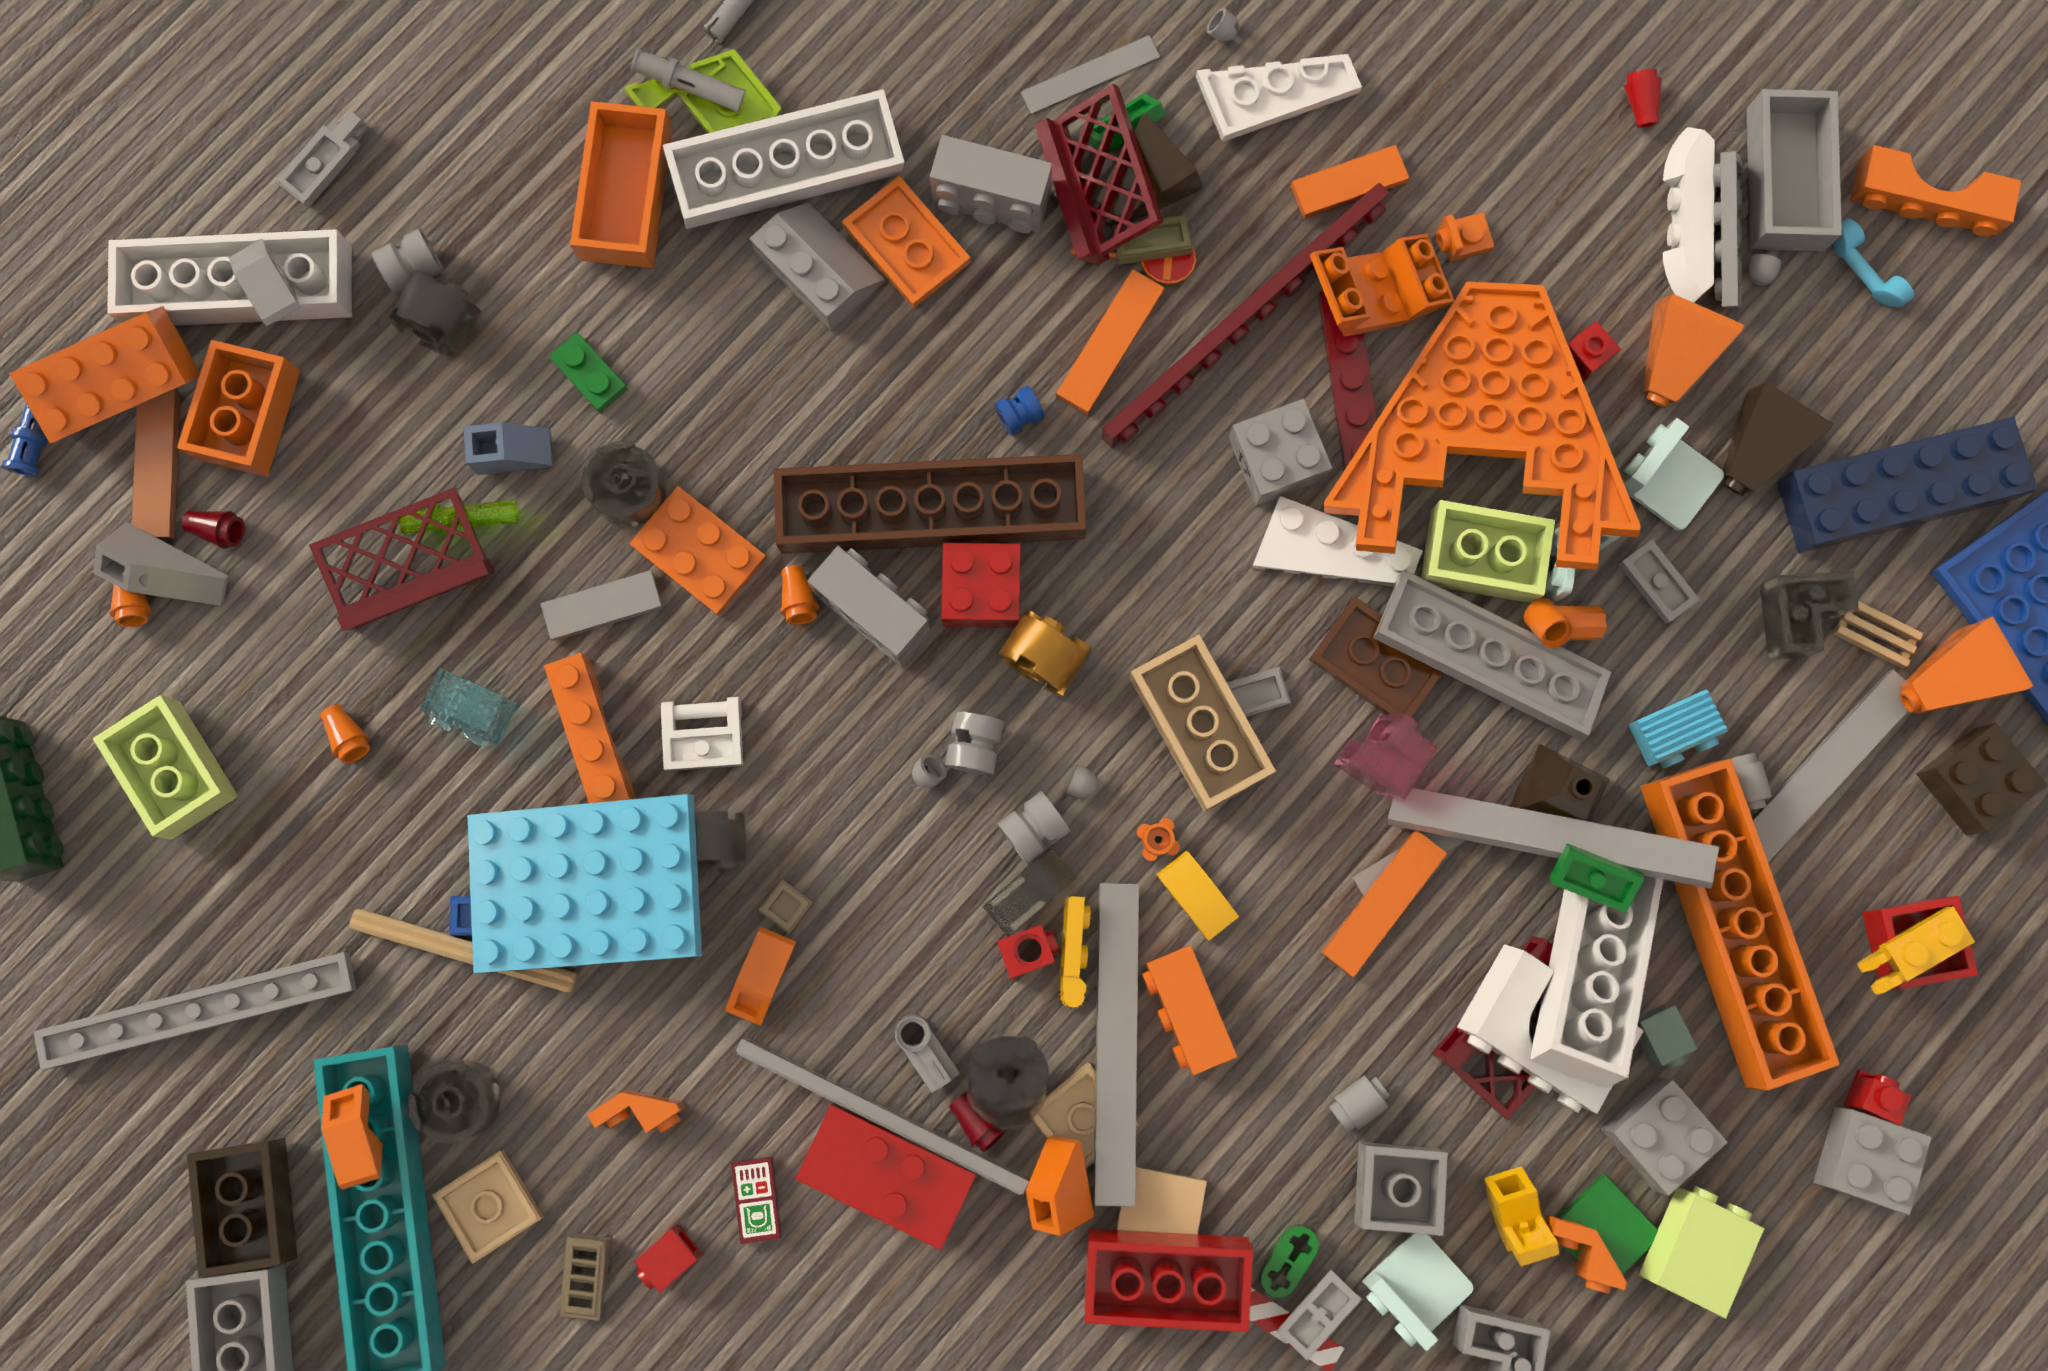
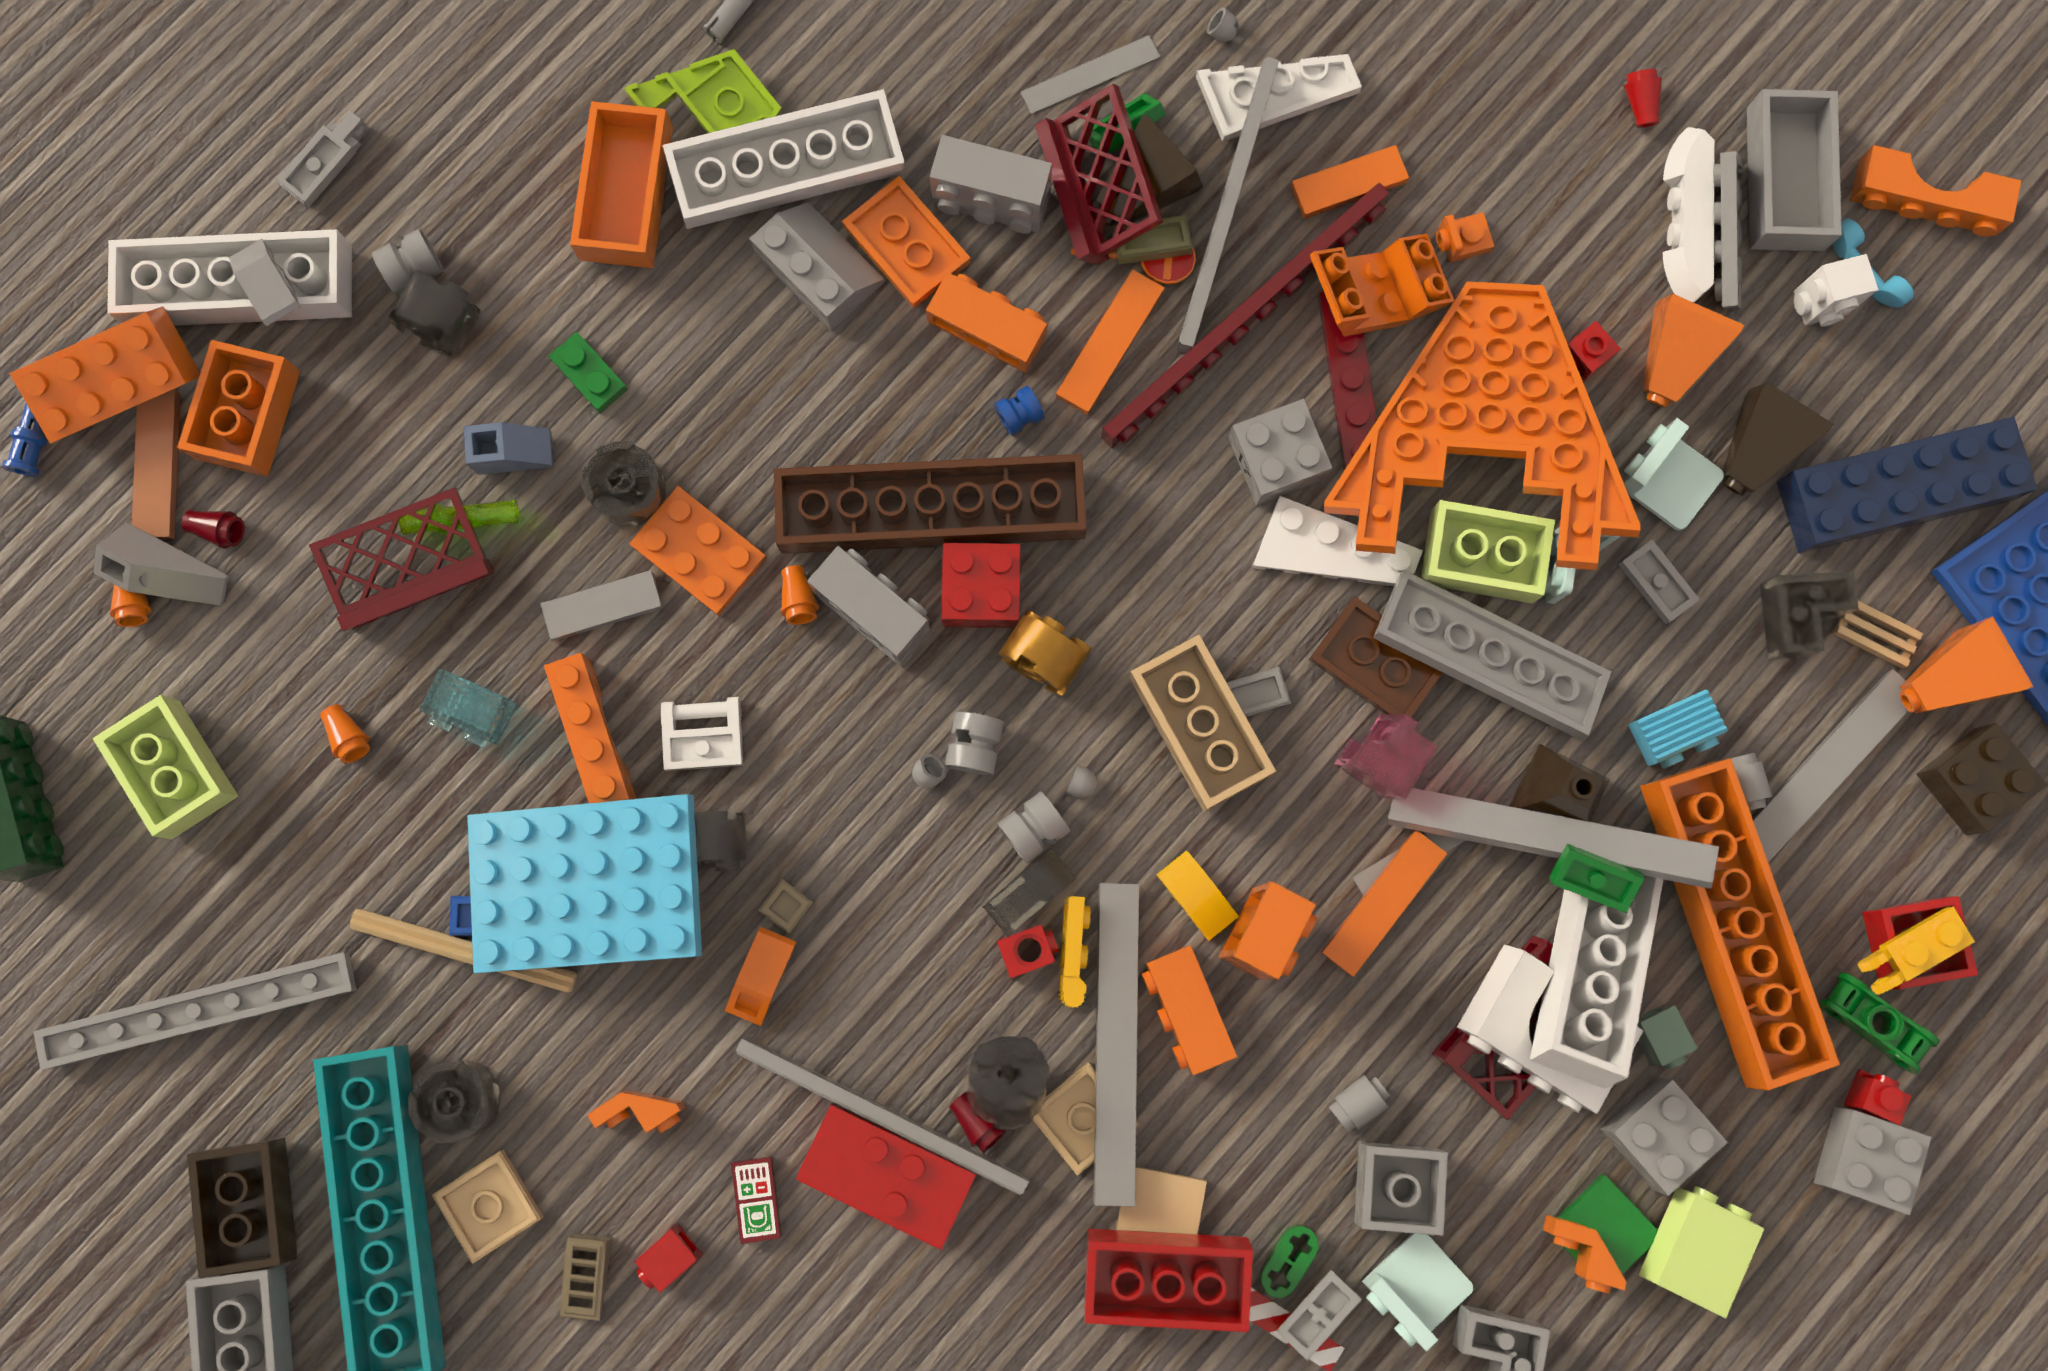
orange slope [321,1084,383,1190] -> none
light grey pin [630,47,746,113] -> none
light grey piece [895,1014,960,1093] -> none
orange slope [1026,1135,1094,1236] -> none
orange plate [1137,818,1180,861] -> none
yellow brick [1484,1166,1559,1266] -> none
orange piece [1523,598,1608,649] -> none
light grey hinge [1748,254,1782,285] -> none
none -> orange brick [926,272,1047,373]
none -> light grey tile [1176,57,1279,354]
none -> orange brick [1218,881,1317,980]
none -> white brick [1794,254,1878,327]
none -> green piece [1818,972,1940,1074]

